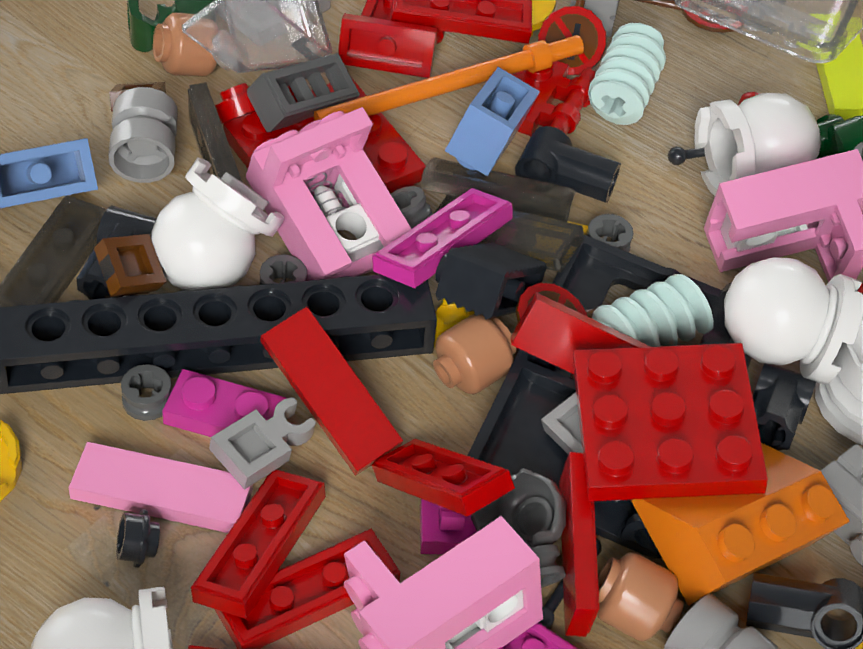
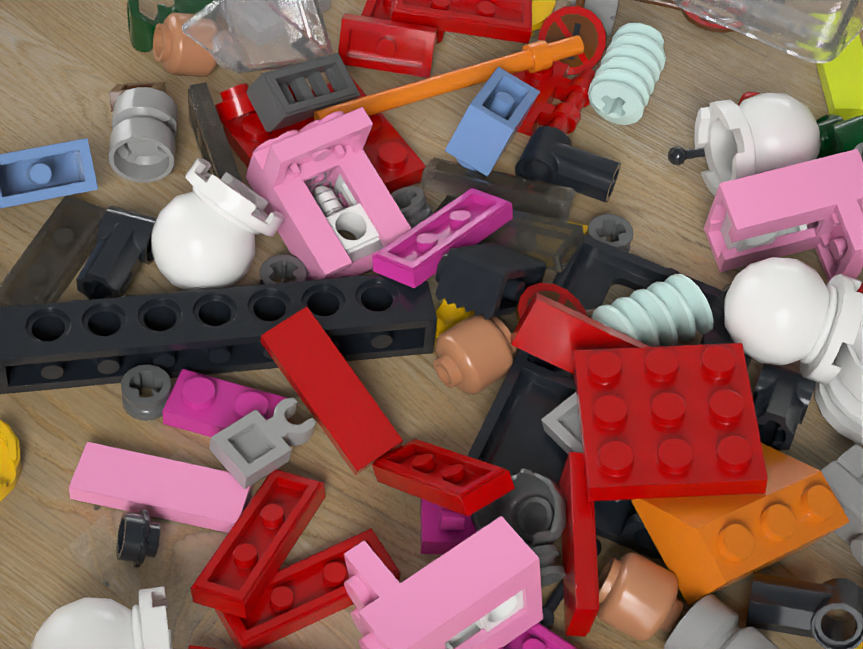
reddish brown plate [94,234,167,297] -> none

